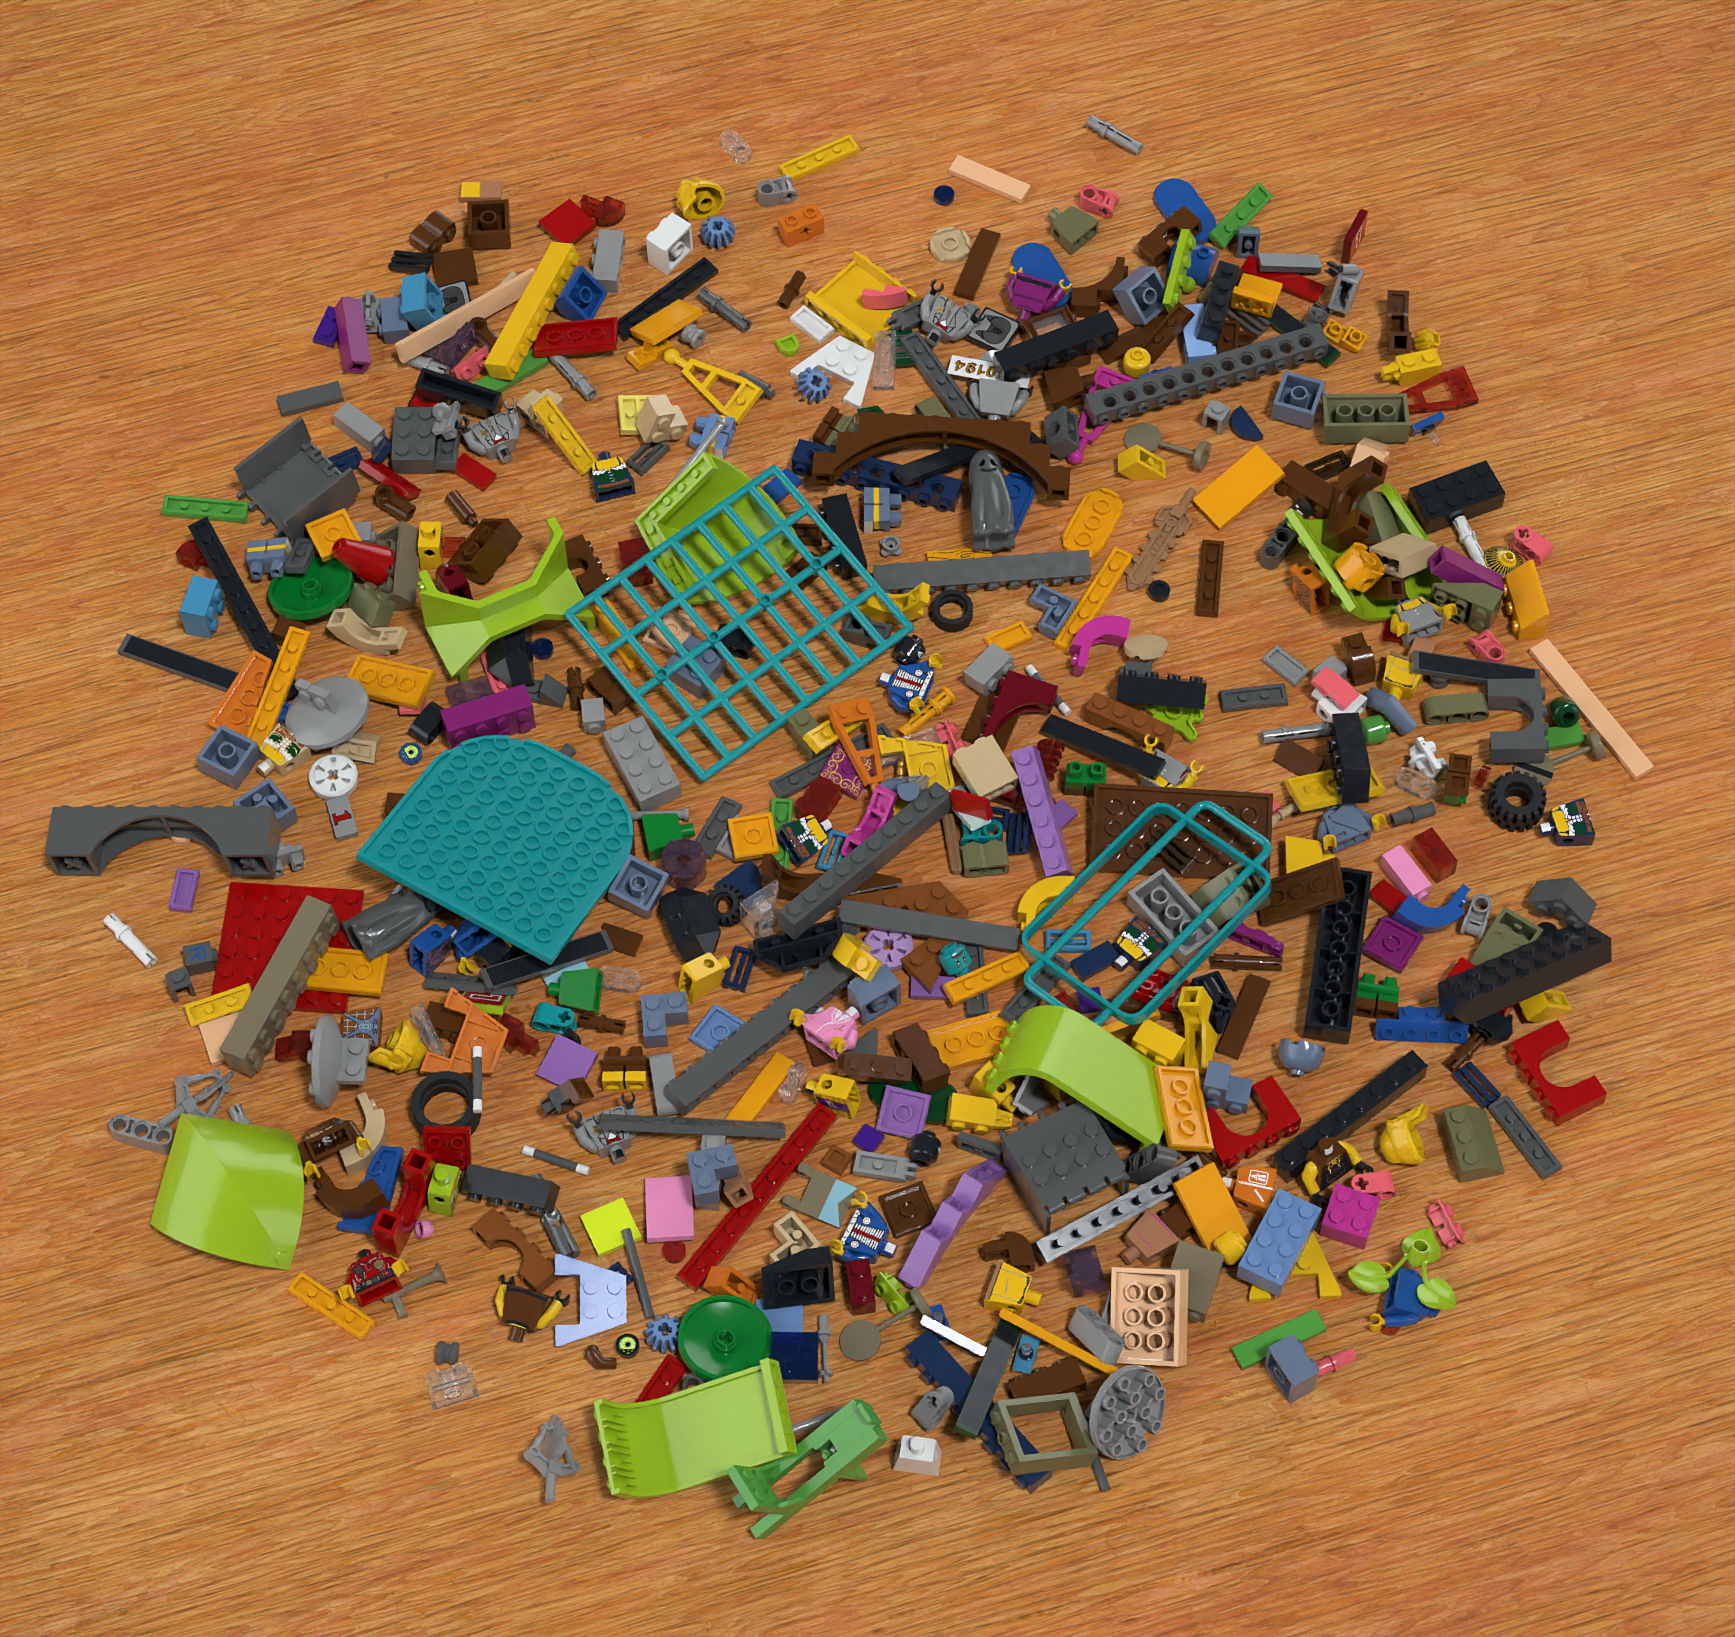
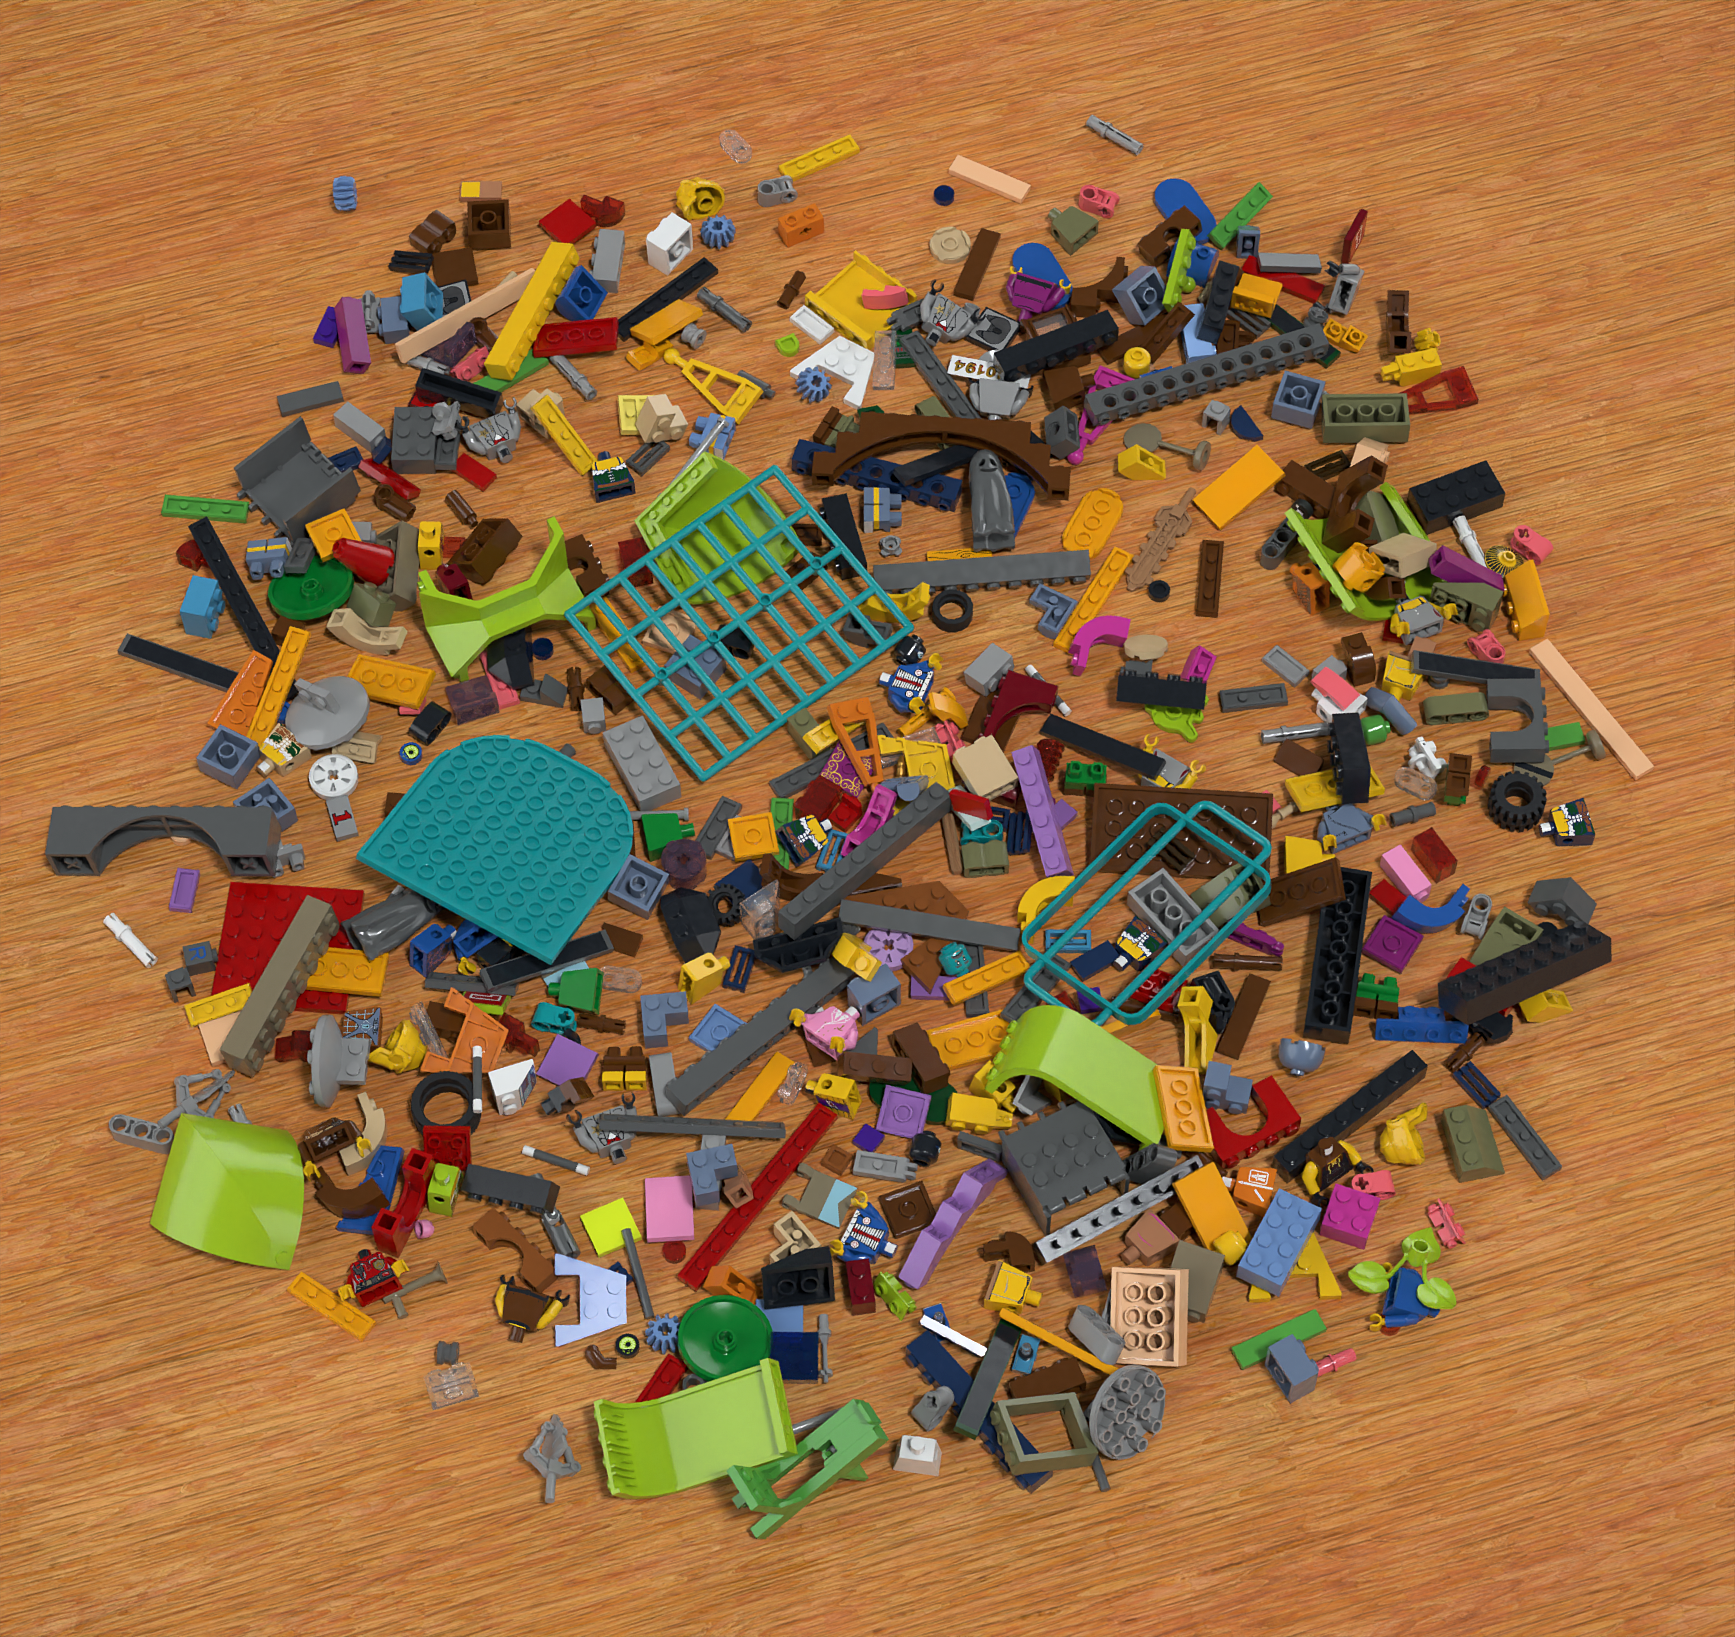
magenta brick [440,684,536,749] -> none
blue tile [762,467,802,505] -> none
dark tan piece [839,1287,934,1361] -> none
light orange tile [984,620,1033,652] -> none
dark orange arch [1084,692,1174,753] -> none
yellow brick [1131,1019,1186,1067] -> none
piece [1409,411,1445,445] -> none
red arch [1508,1020,1607,1126] -> none
dark green head [1549,696,1581,728] -> none
none -> medium blue gear [333,176,358,211]
none -> white slope [488,1059,537,1116]
none -> red bracket [828,793,862,833]
none -> light orange slope [928,692,968,729]
none -> dark pink slope [1181,645,1217,681]

